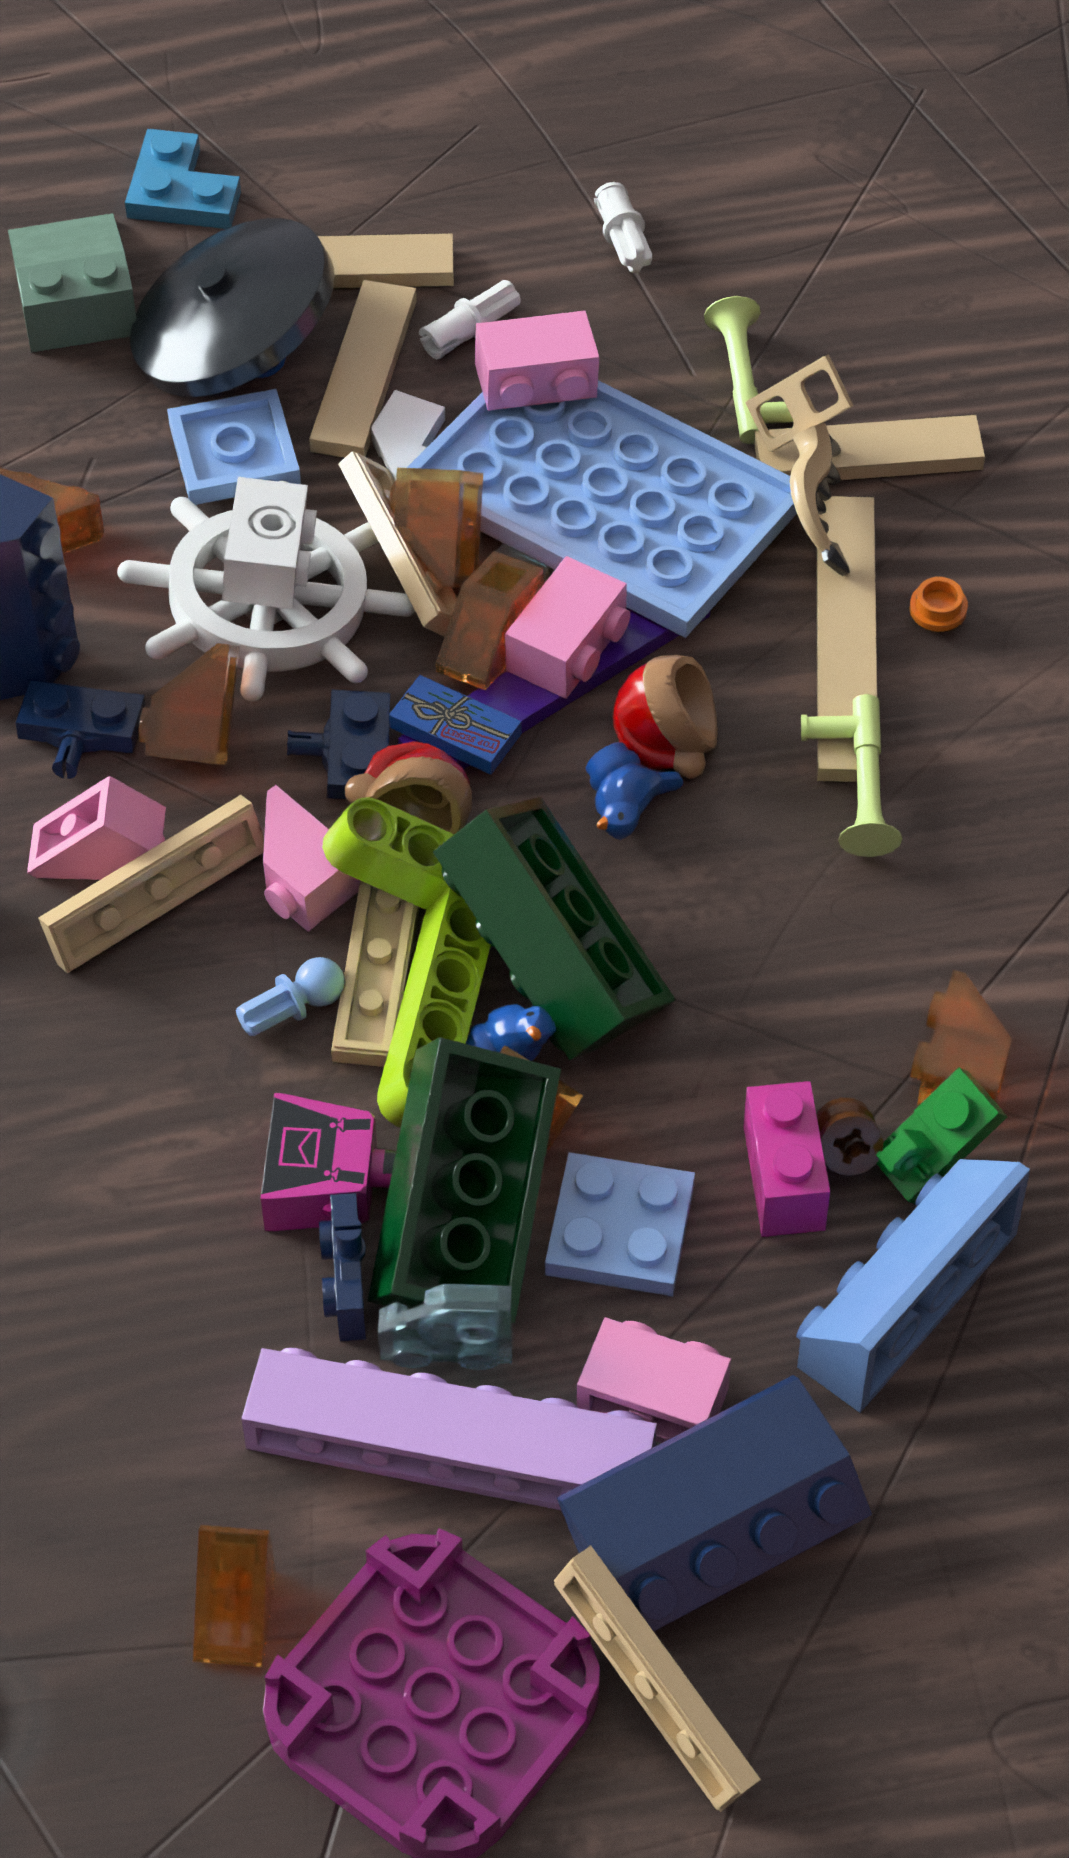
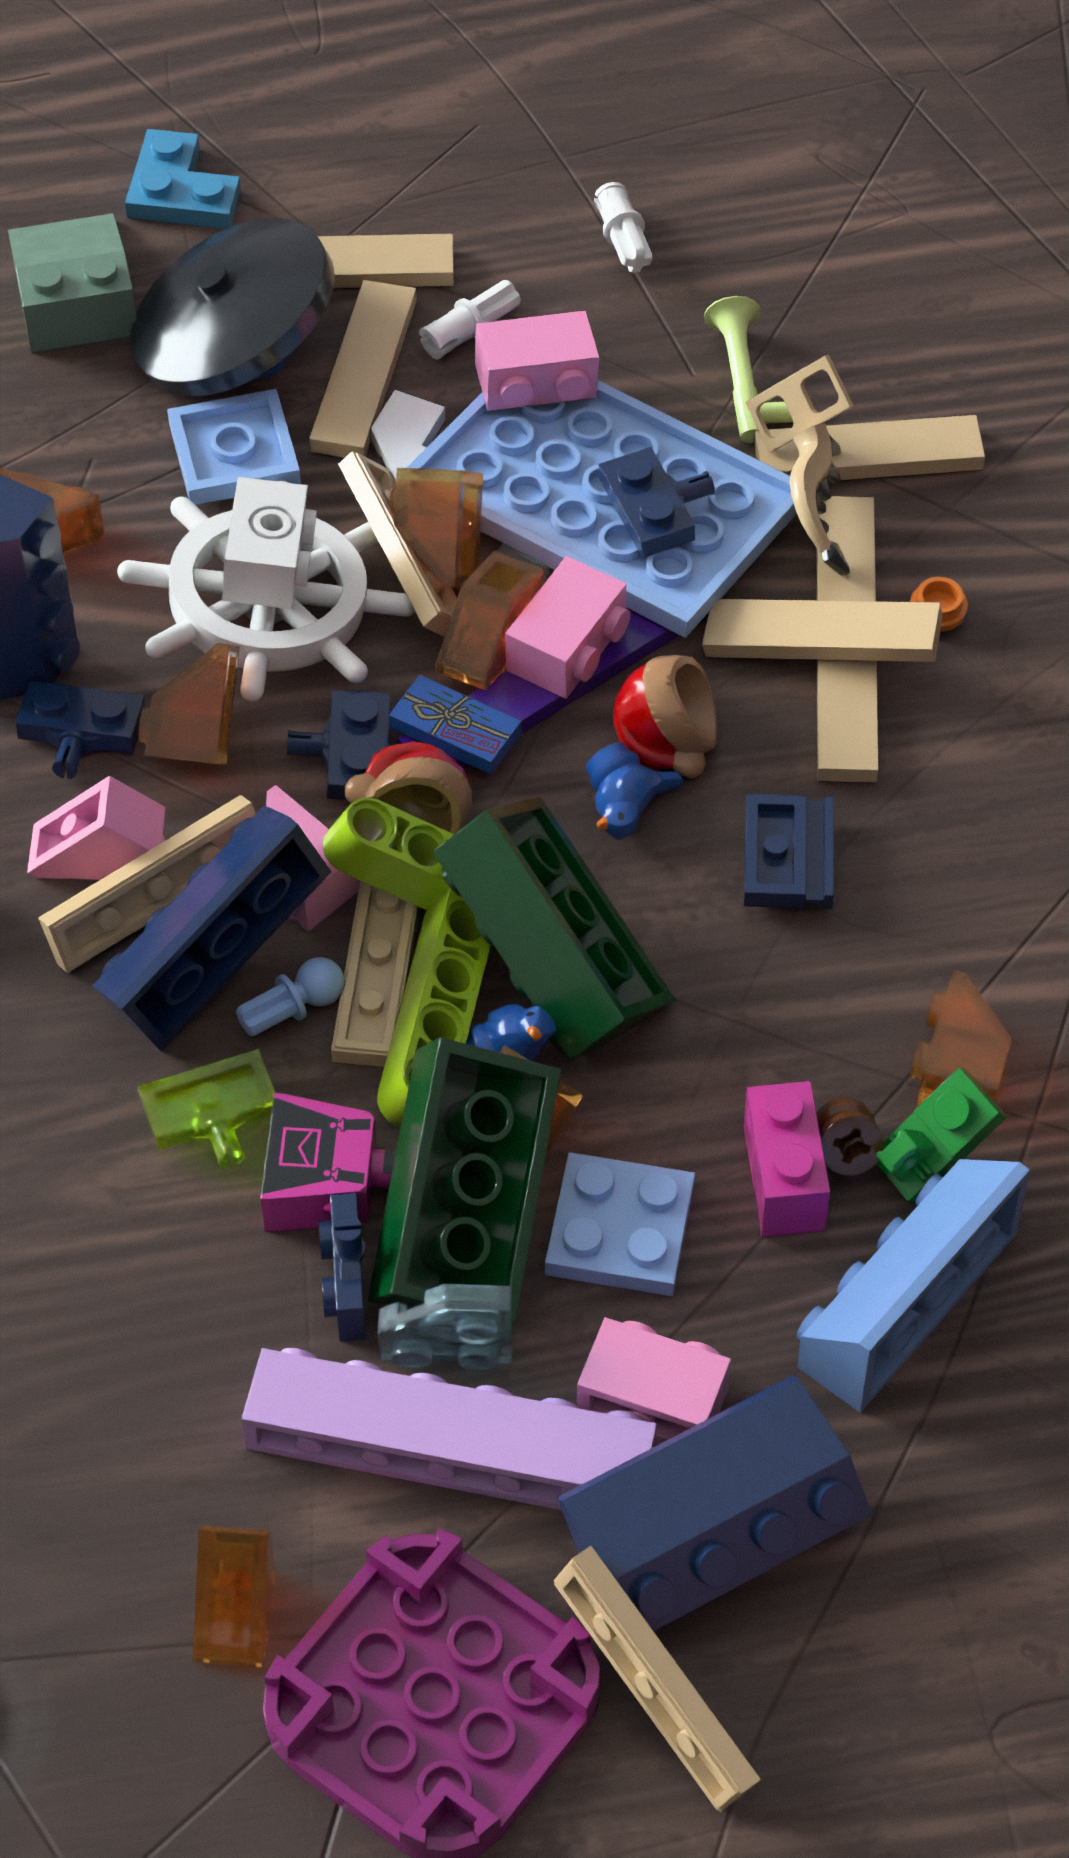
yellowish green piece [801,694,902,857] -> none
none -> dark blue slope [92,805,332,1052]
none -> clear neon green plate [138,1049,275,1168]
none -> dark blue plate [598,447,715,558]
none -> tan tile [702,599,943,662]
none -> dark blue plate [744,793,834,909]

